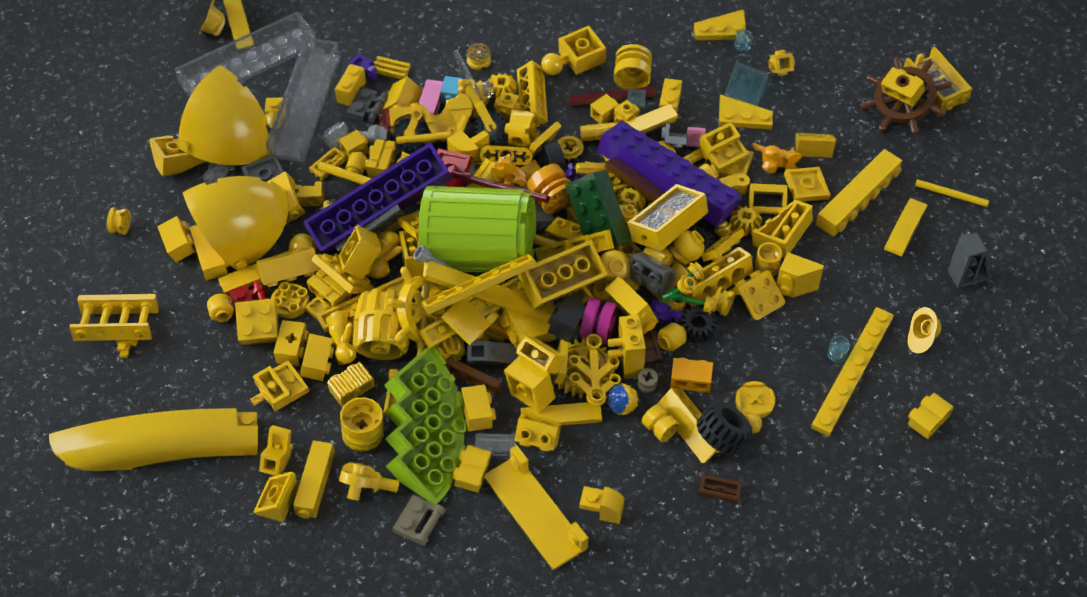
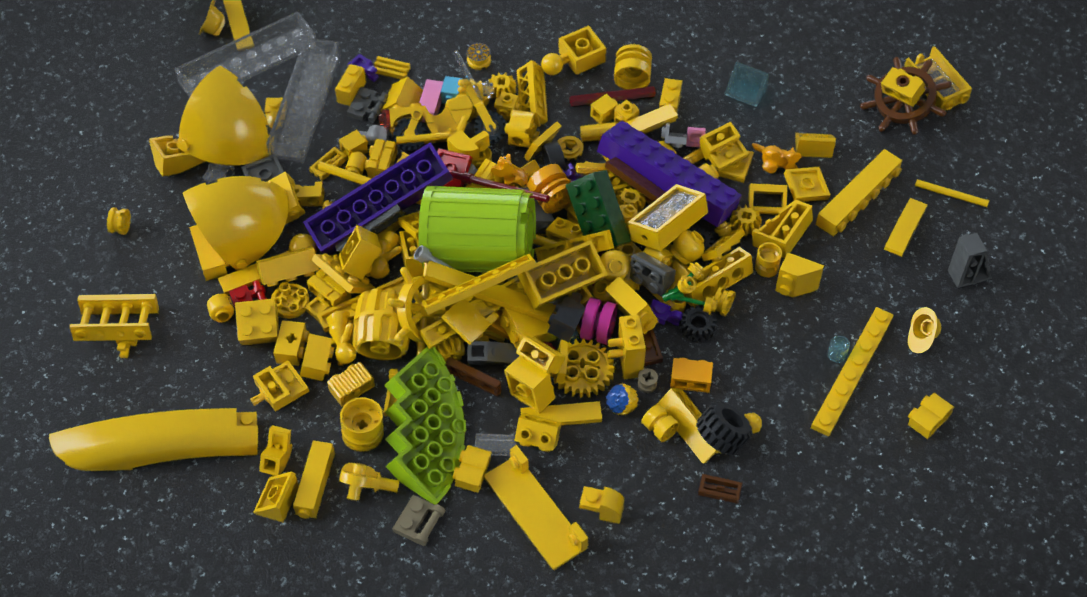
yellow brick [157,216,196,263] -> none
clear brick [322,122,349,148] -> none
yellow brick [461,385,496,432] -> none
yellow beam [479,145,532,165] -> none
yellow plant [568,334,621,406] -> none
clear light blue tile [627,89,645,108] -> none
yellow head [657,323,686,351] -> none
yellow wing [694,9,747,40] -> none
yellow wing [719,94,773,130] -> none
yellow leg [719,173,750,195] -> none
yellow bracket [729,270,785,320] -> none
clear light blue wheel [734,30,753,52] -> none
yellow tile [735,381,775,418] -> none
yellow brick [768,50,795,76] -> none

